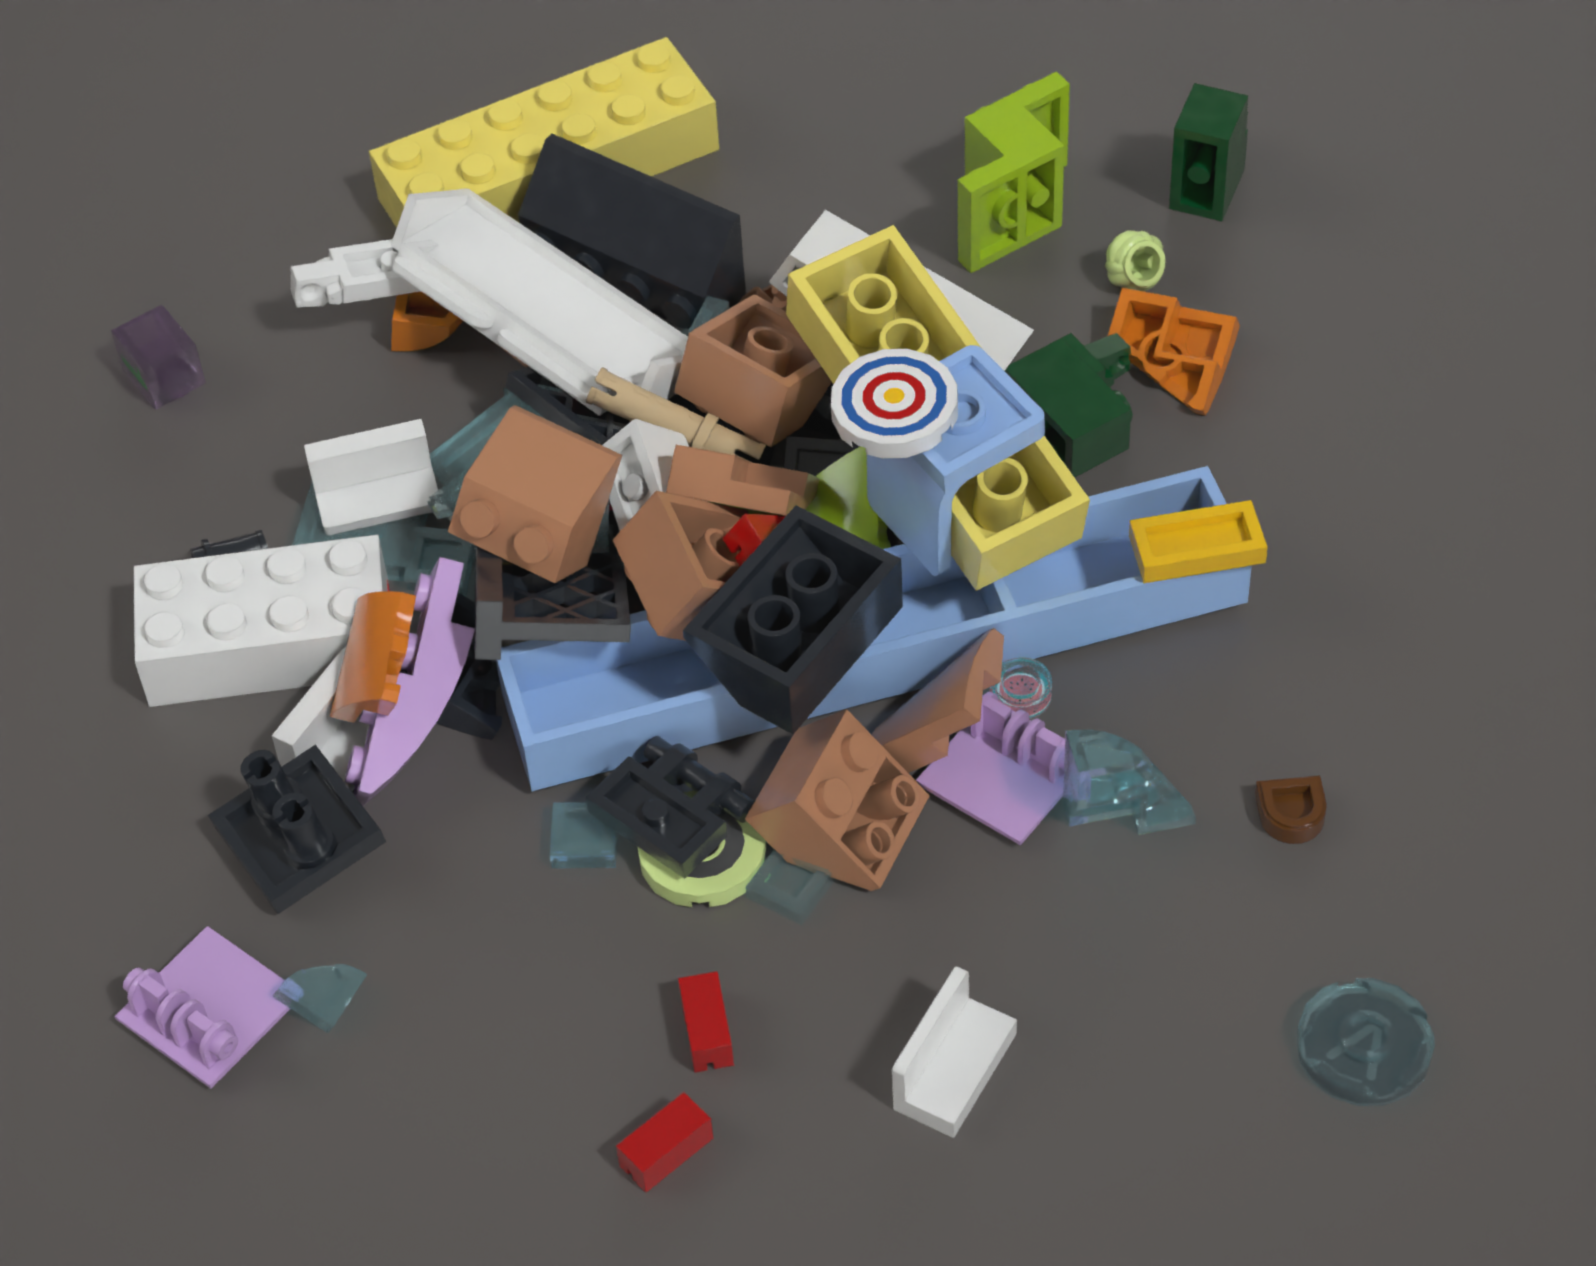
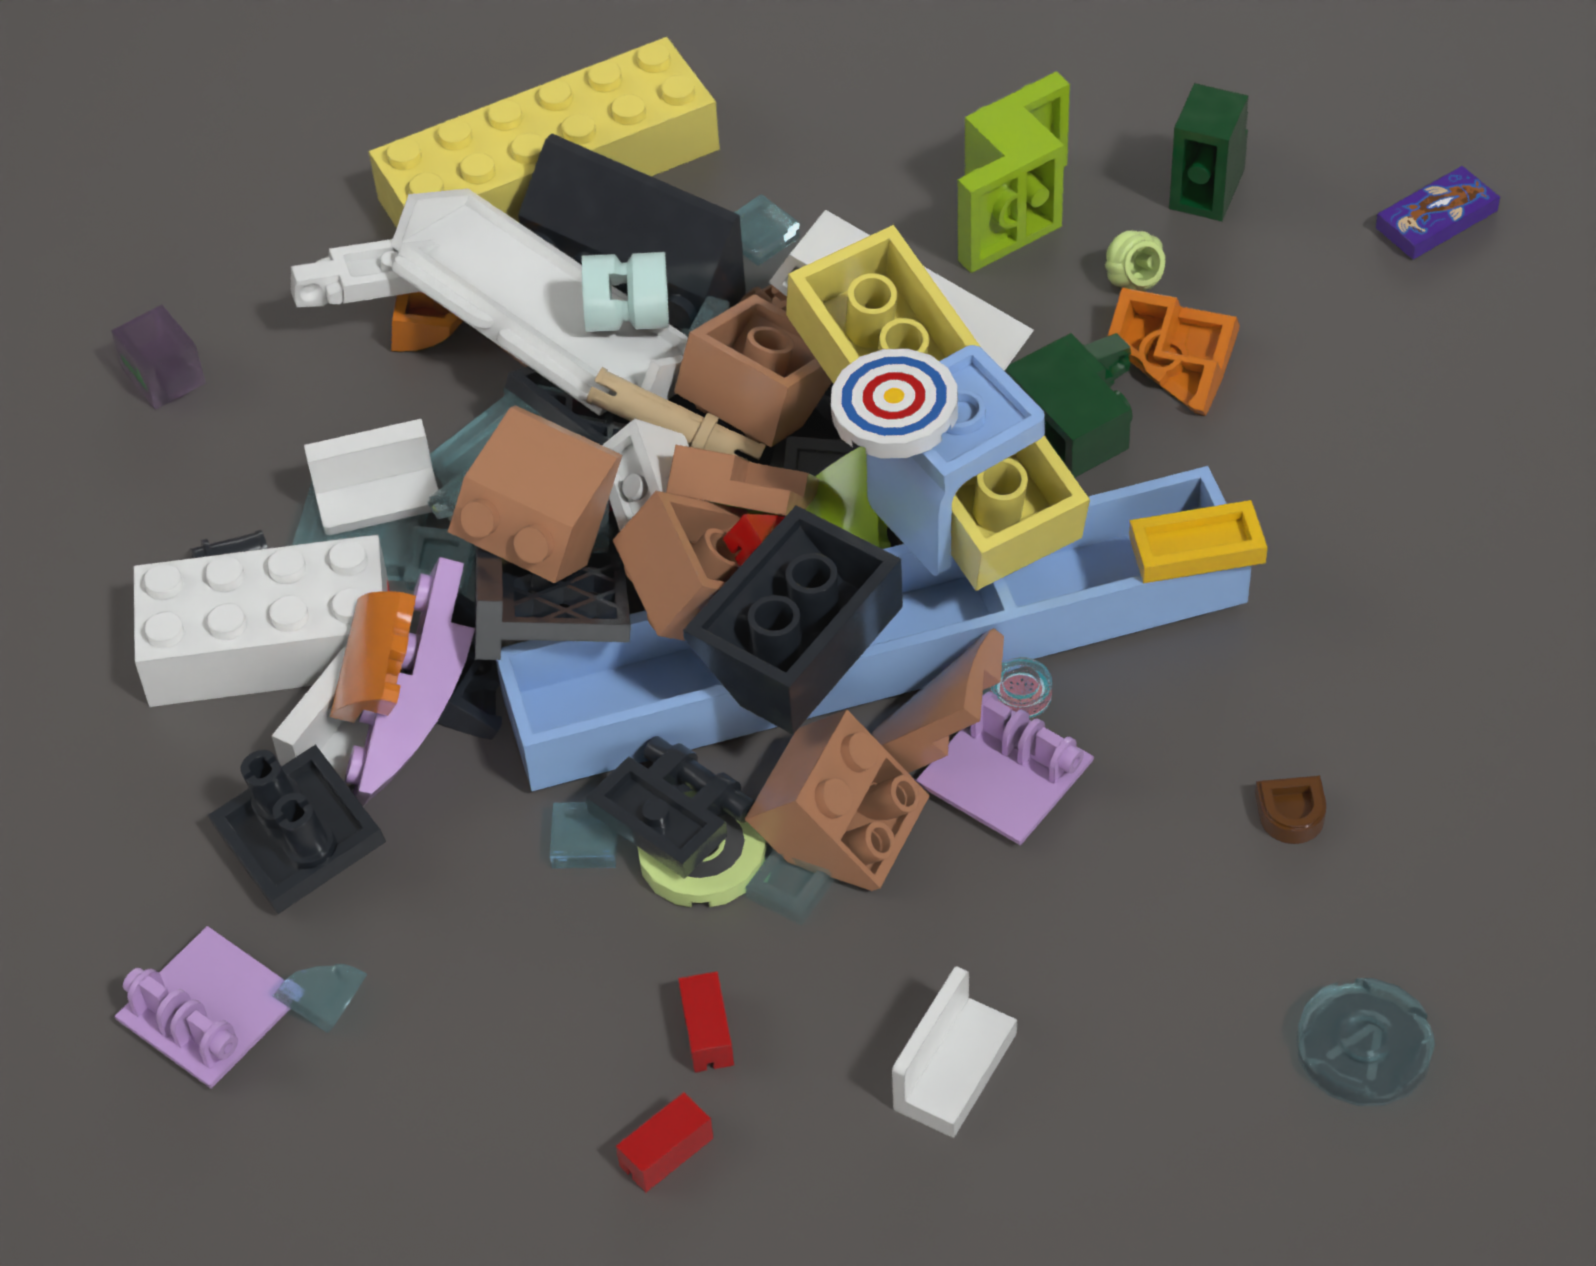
clear light blue slope [1063,730,1196,835] -> none
none -> light aqua wheel [582,252,669,332]
none -> clear light blue tile [734,194,800,266]
none -> dark purple tile [1375,166,1500,260]

